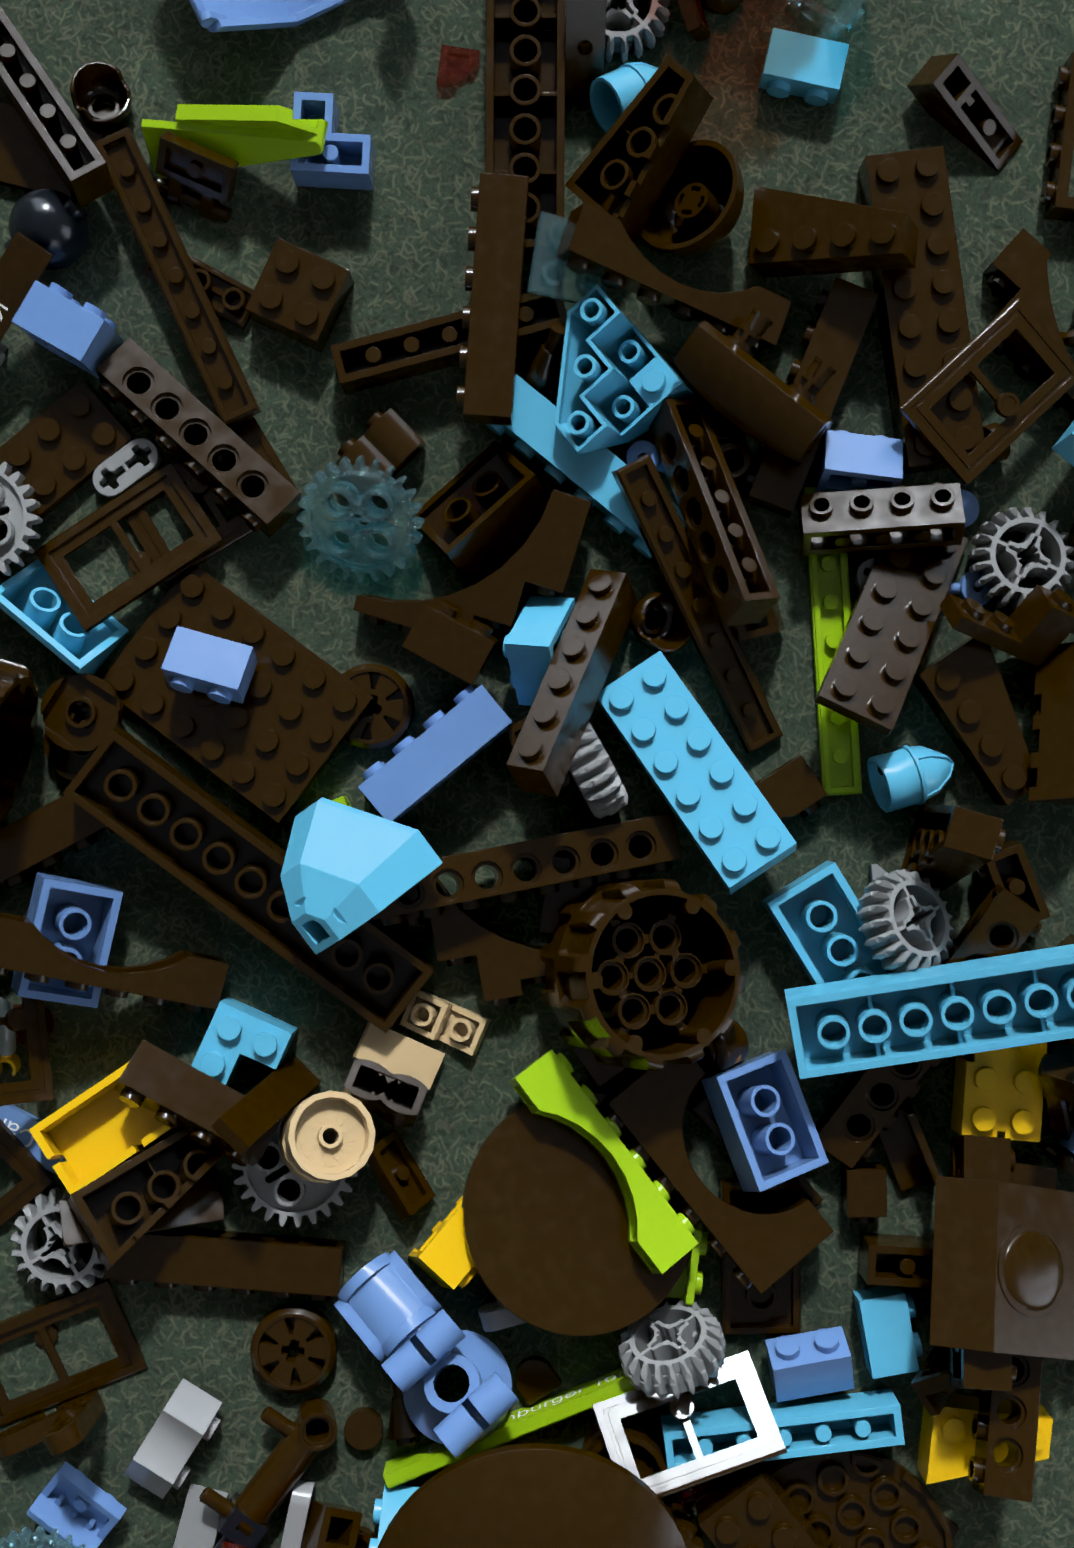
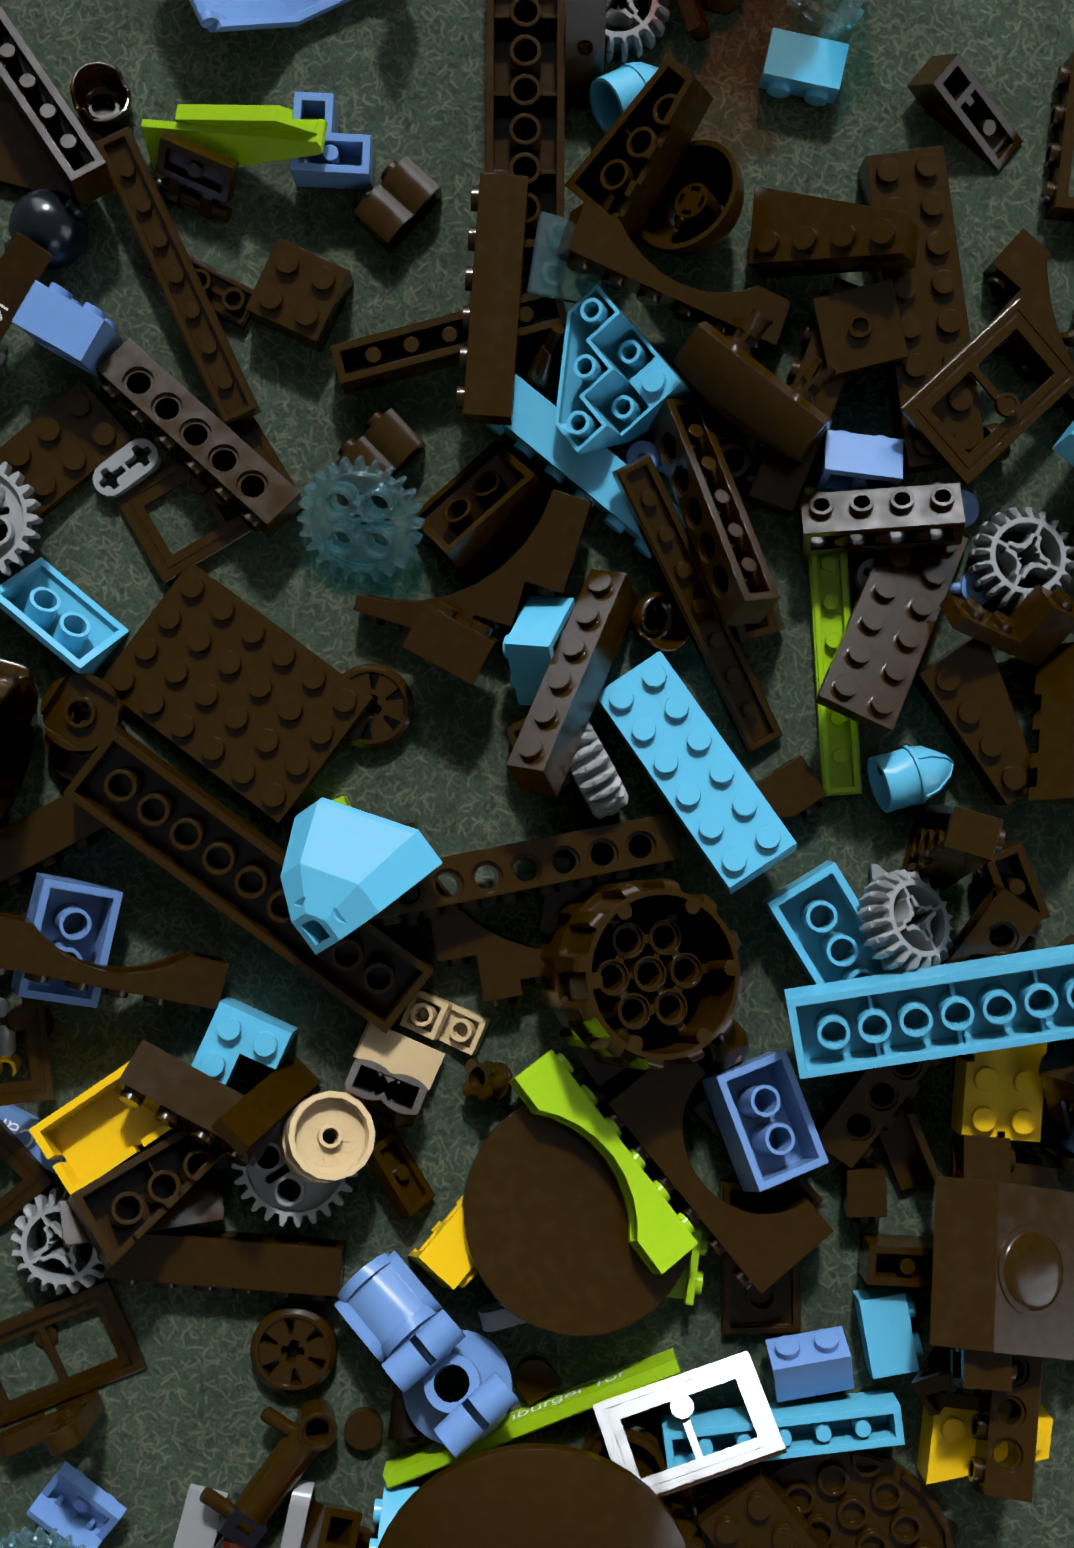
dark brown door [34,462,224,632] -> none
light grey brick [123,1378,222,1499] -> none
medium blue brick [161,626,258,704] -> none
medium blue brick [358,685,513,822] -> none
clear red tile [436,45,480,87] -> none
light grey gear [618,1299,726,1400] -> none
none -> dark brown brick [353,156,442,253]
none -> dark brown brick [462,1058,513,1101]
none -> dark brown plate [813,279,909,379]

